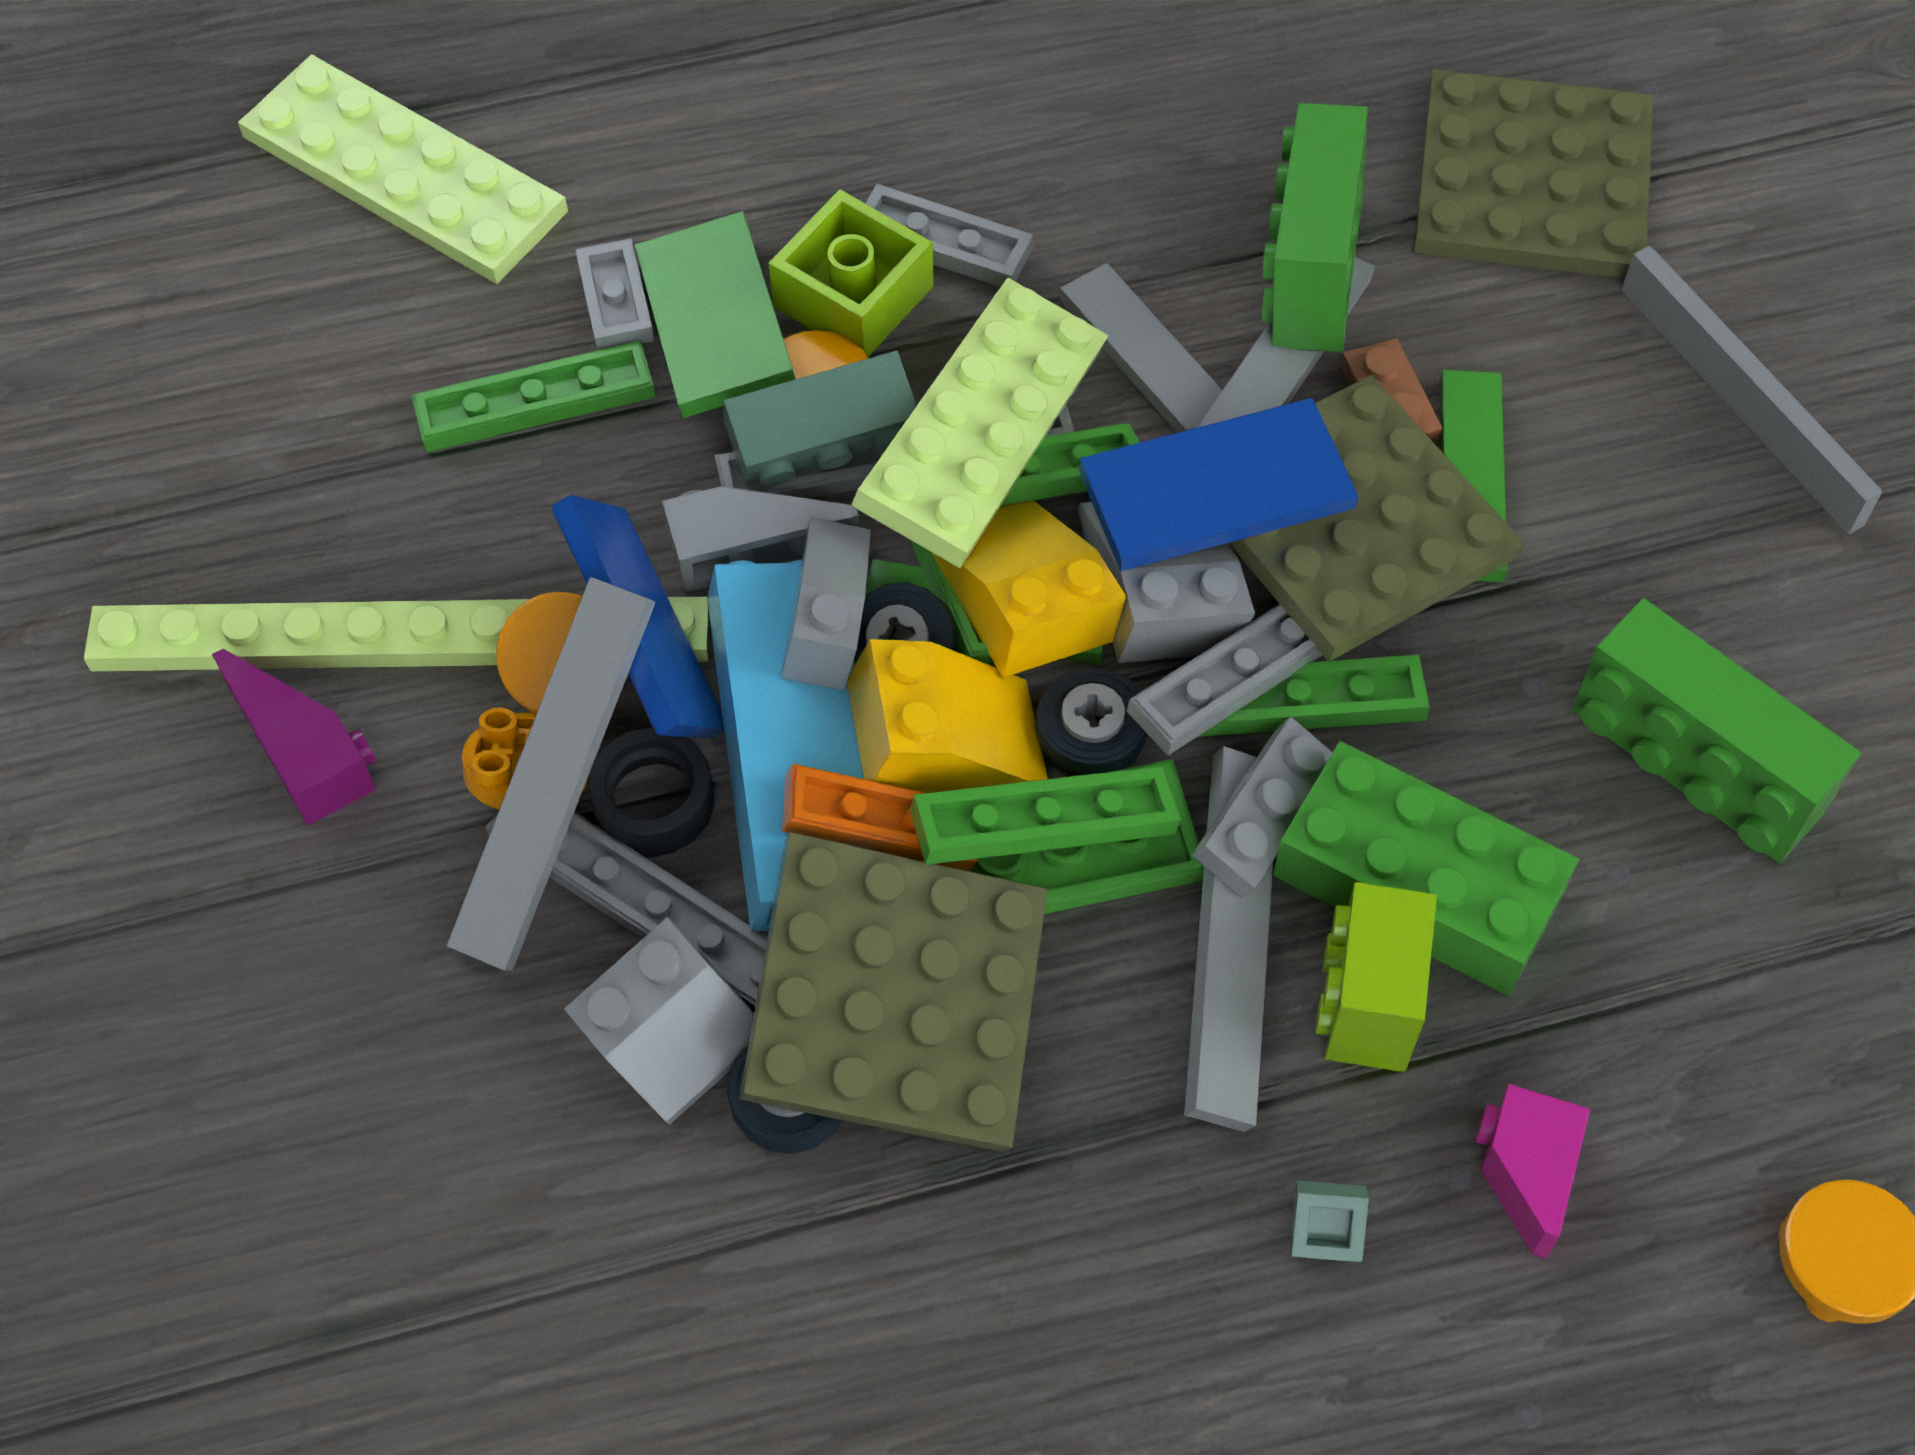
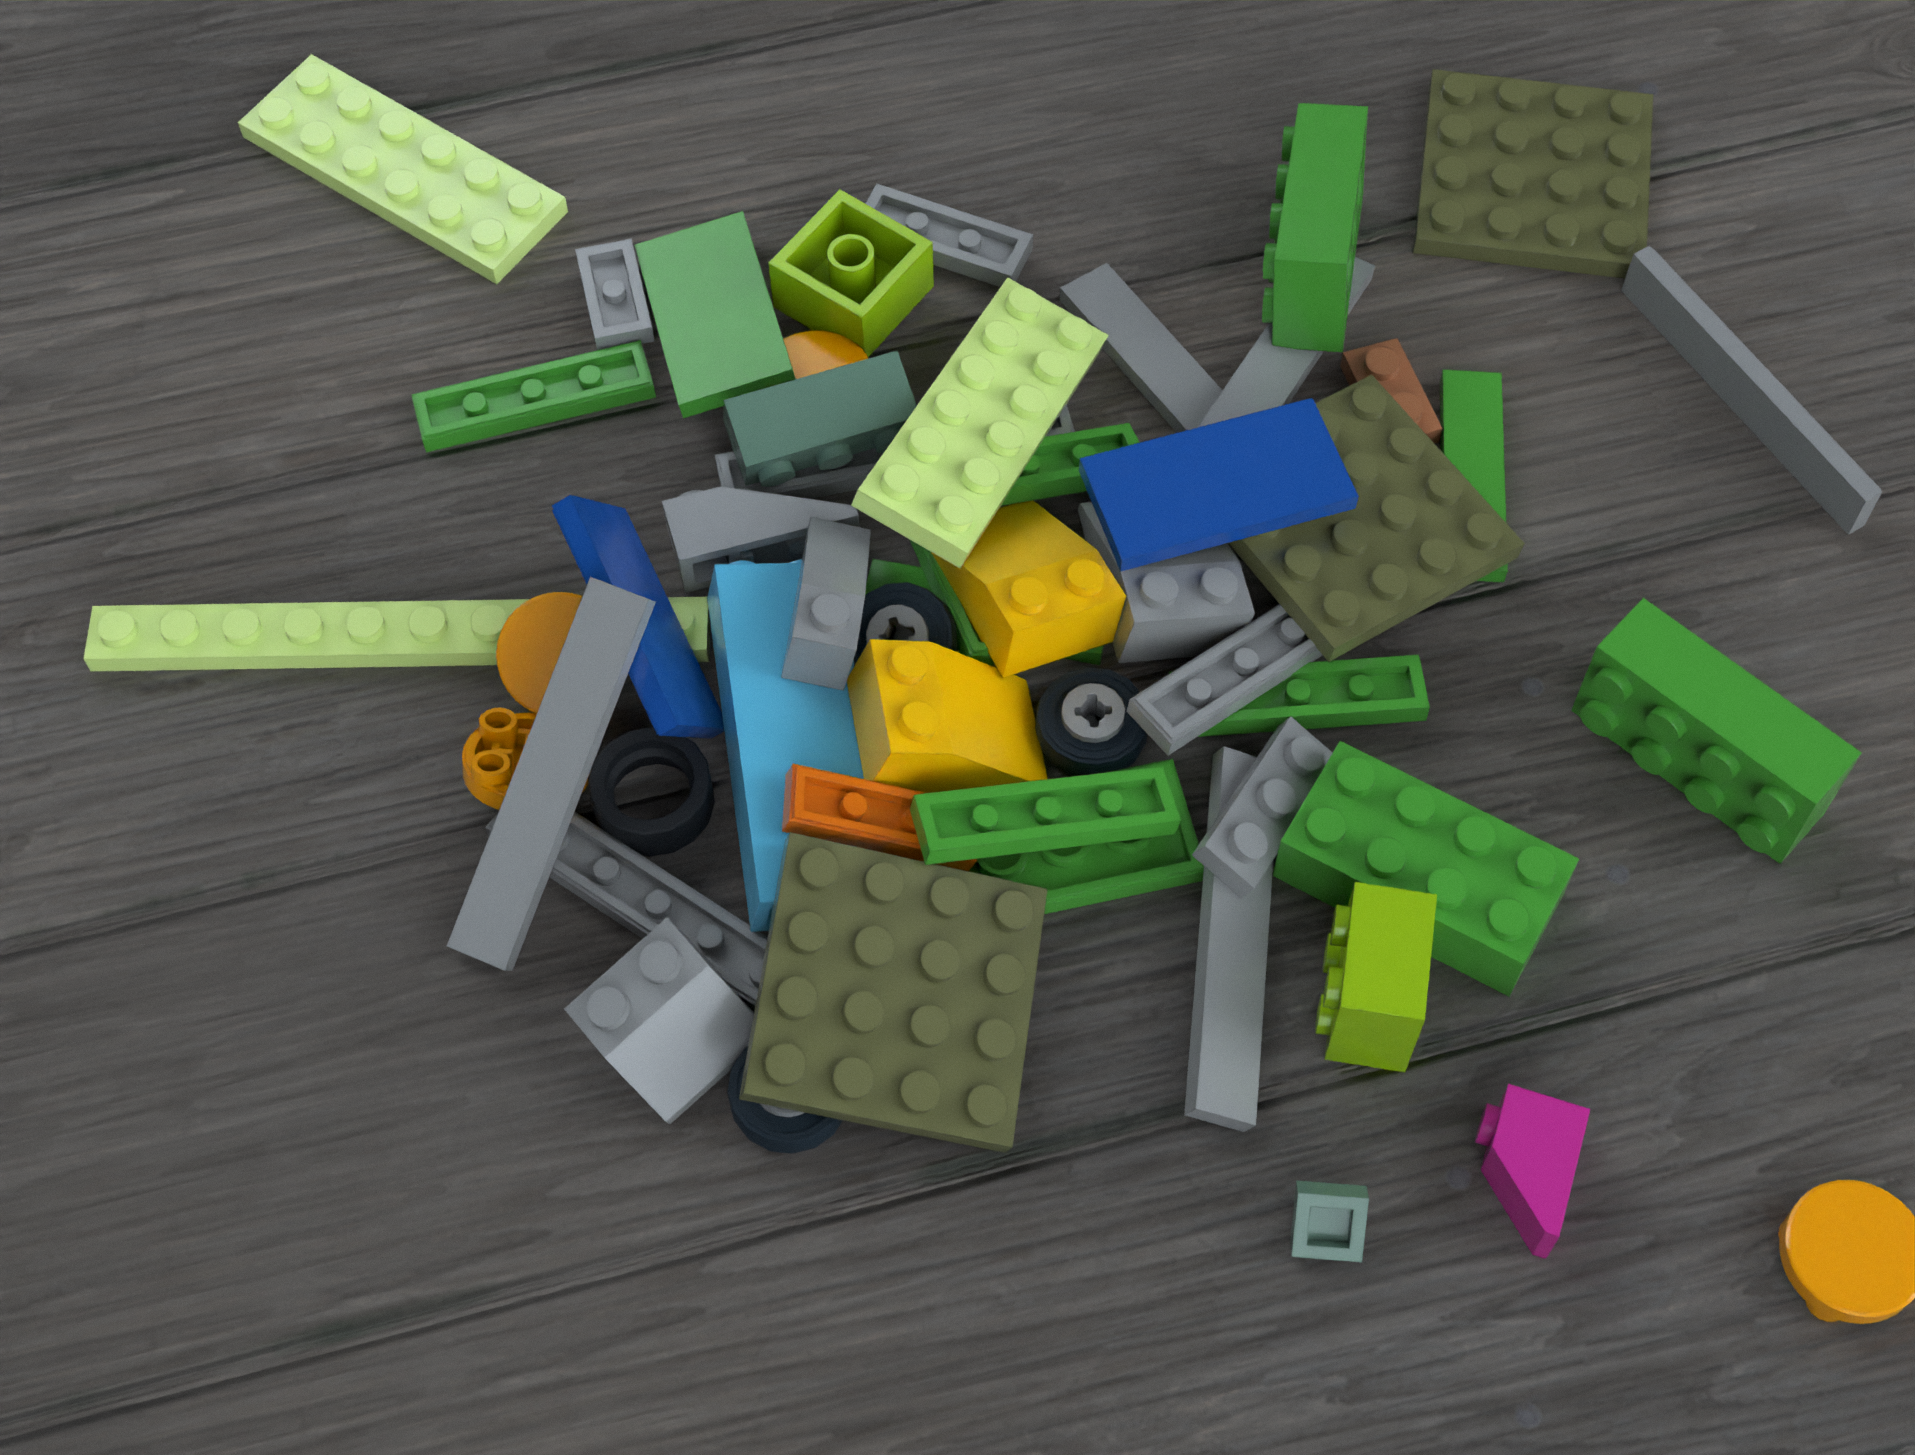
magenta slope [212,649,377,826] -> none

